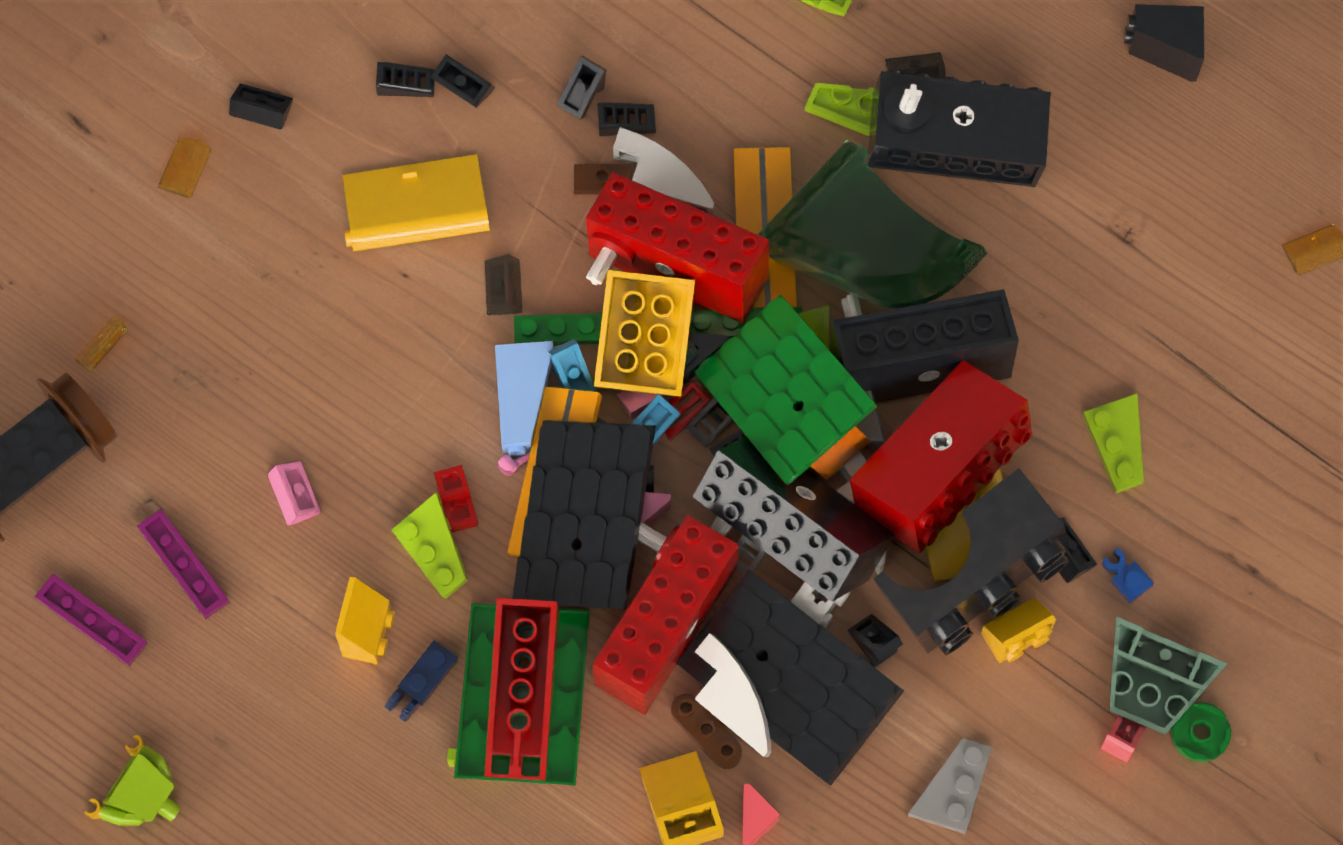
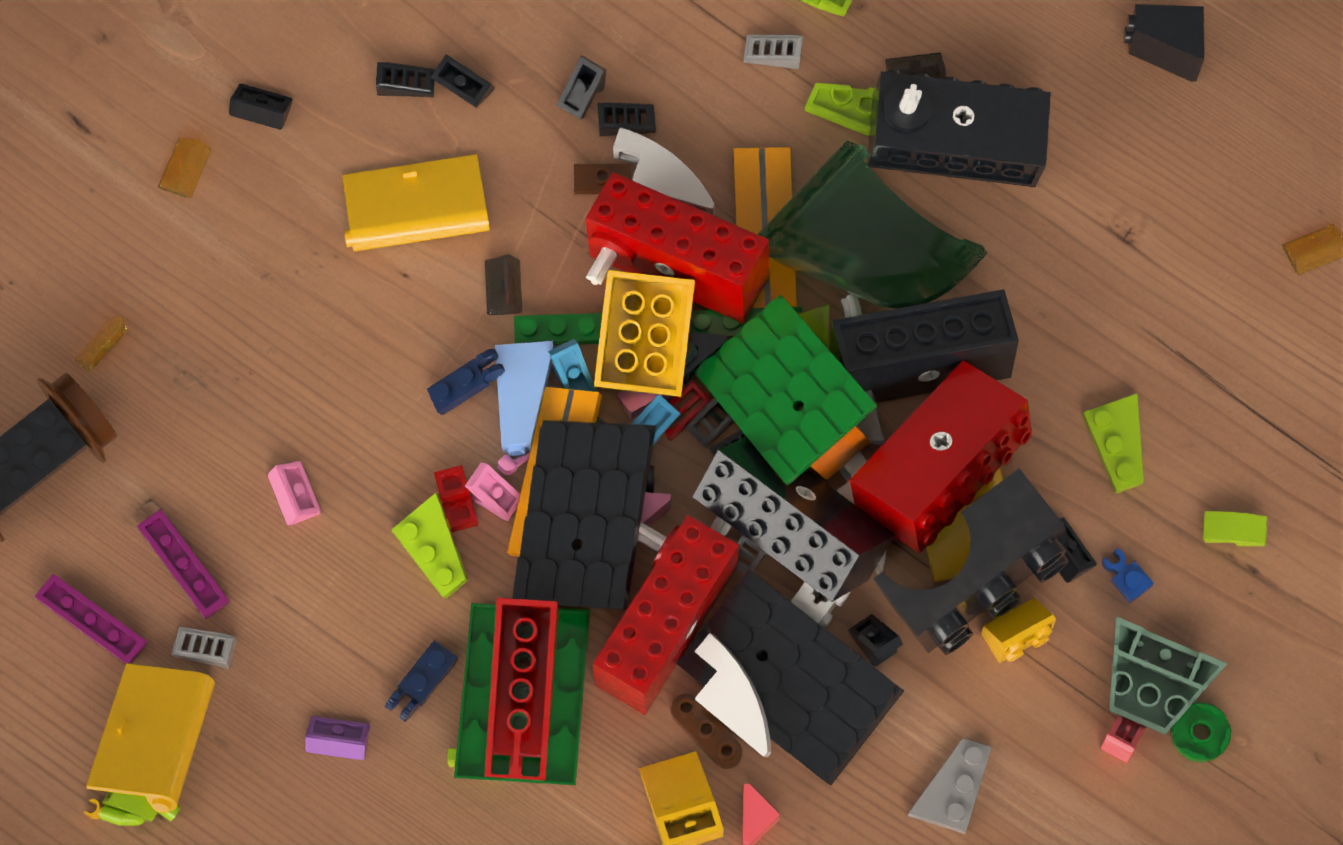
yellow slope [335,576,395,664] -> none
none -> yellow door [86,663,215,813]
none -> light grey slope [171,626,237,669]
none -> medium lavender slope [305,716,370,760]
none -> dark blue hinge [427,348,505,415]
none -> bright pink slope [465,462,520,521]
none -> light grey slope [743,35,803,69]
none -> lime slope [1203,511,1268,546]

